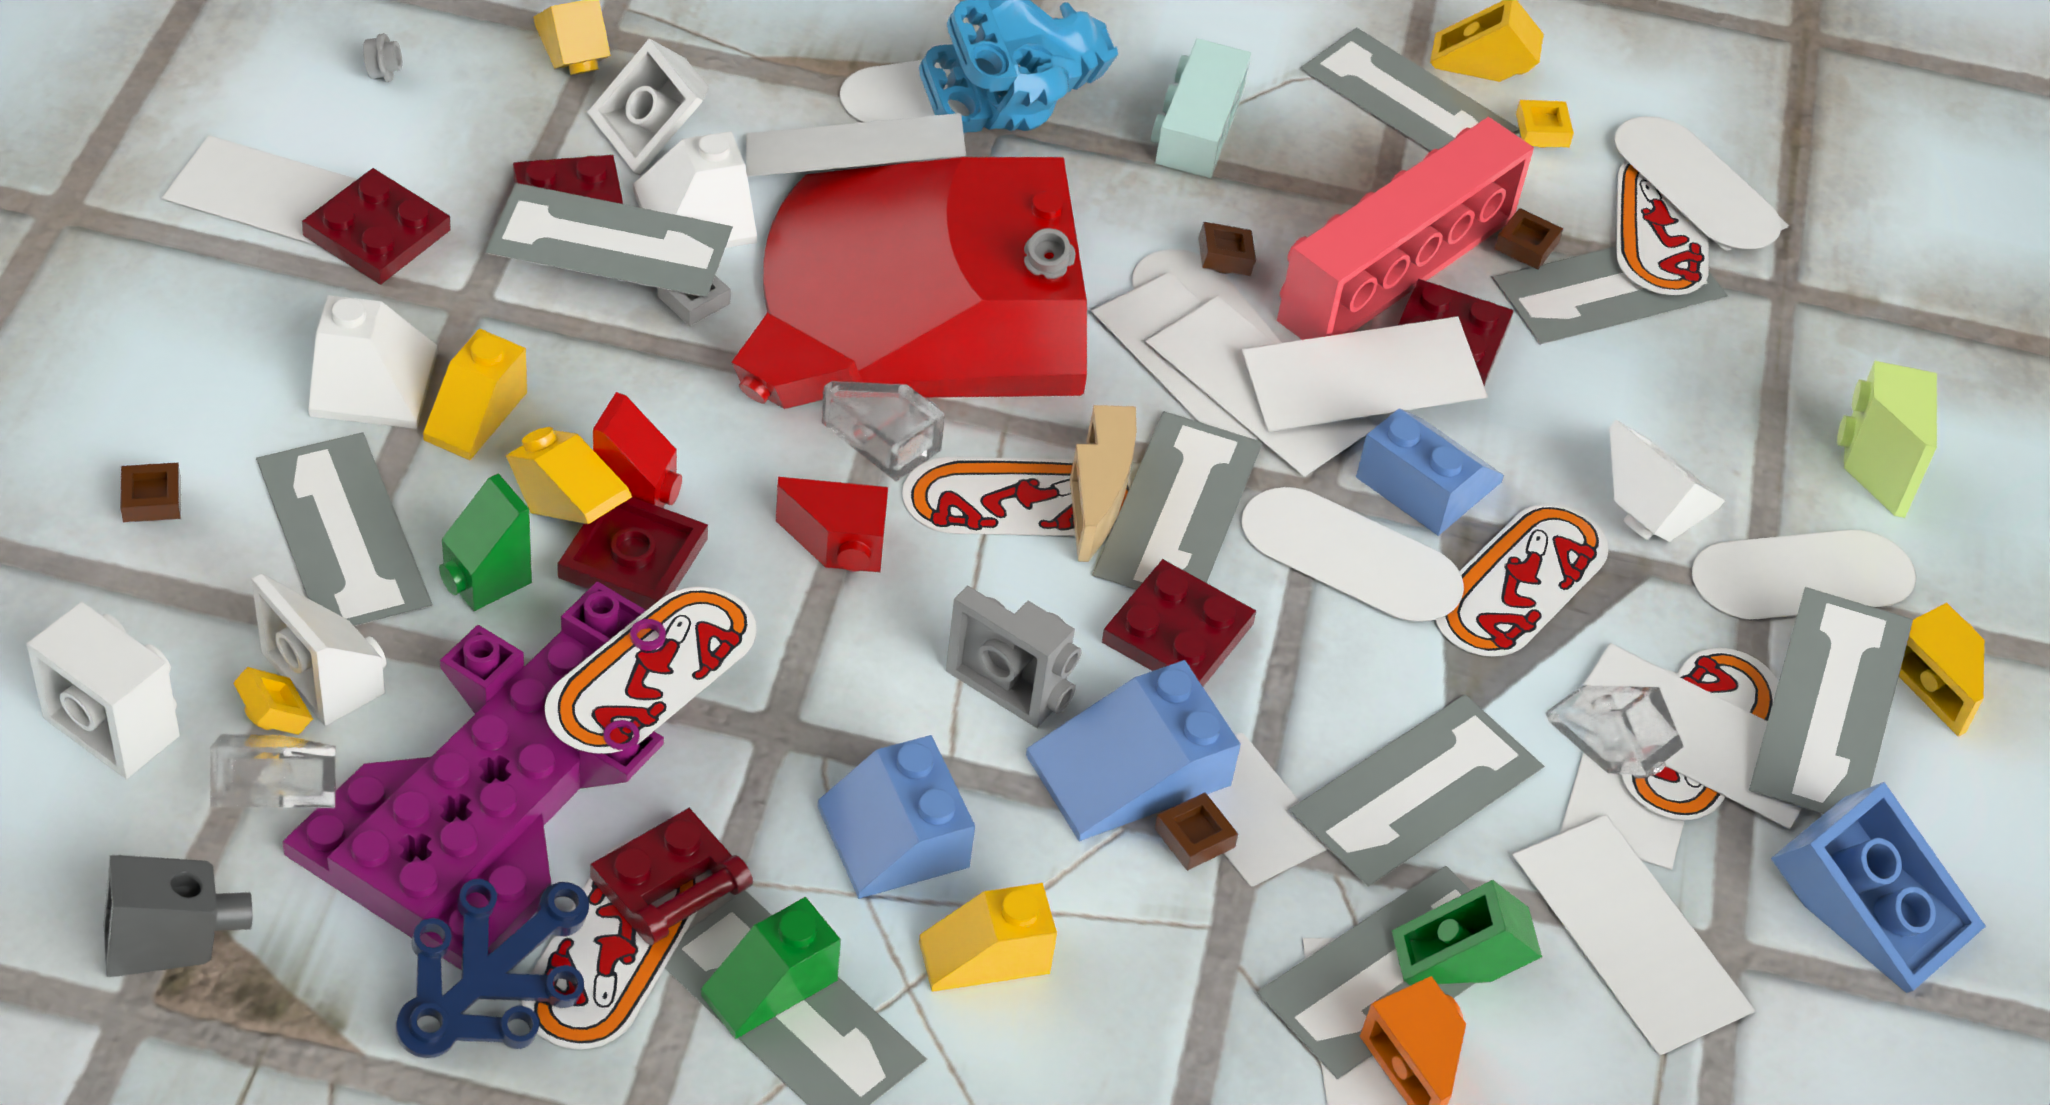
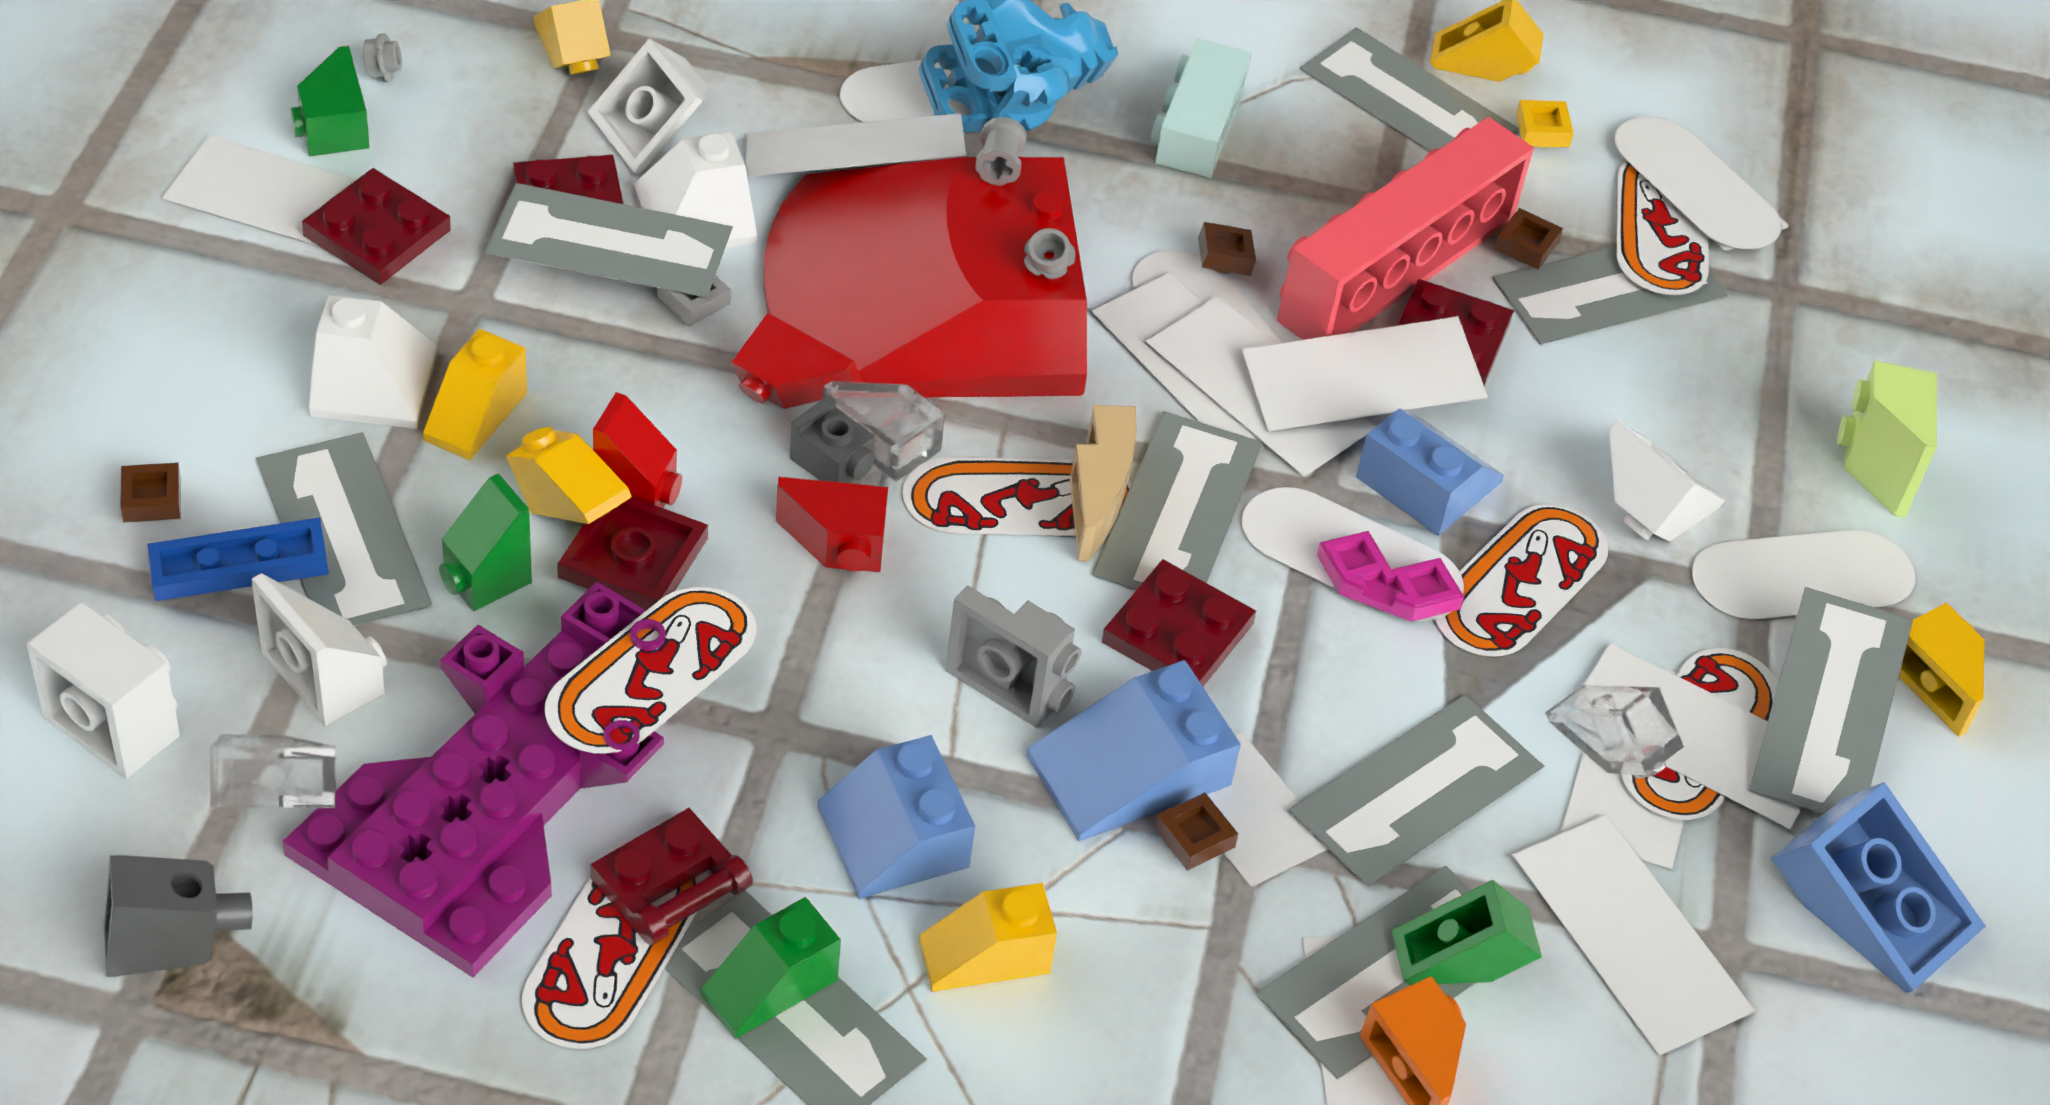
yellow plate [233,667,313,735] -> none
dark blue plant [395,879,589,1058] -> none
none -> blue plate [147,517,329,601]
none -> green slope [290,46,370,157]
none -> dark grey brick [789,394,876,483]
none -> light grey bush [975,117,1027,186]
none -> dark pink tile [1317,531,1464,622]

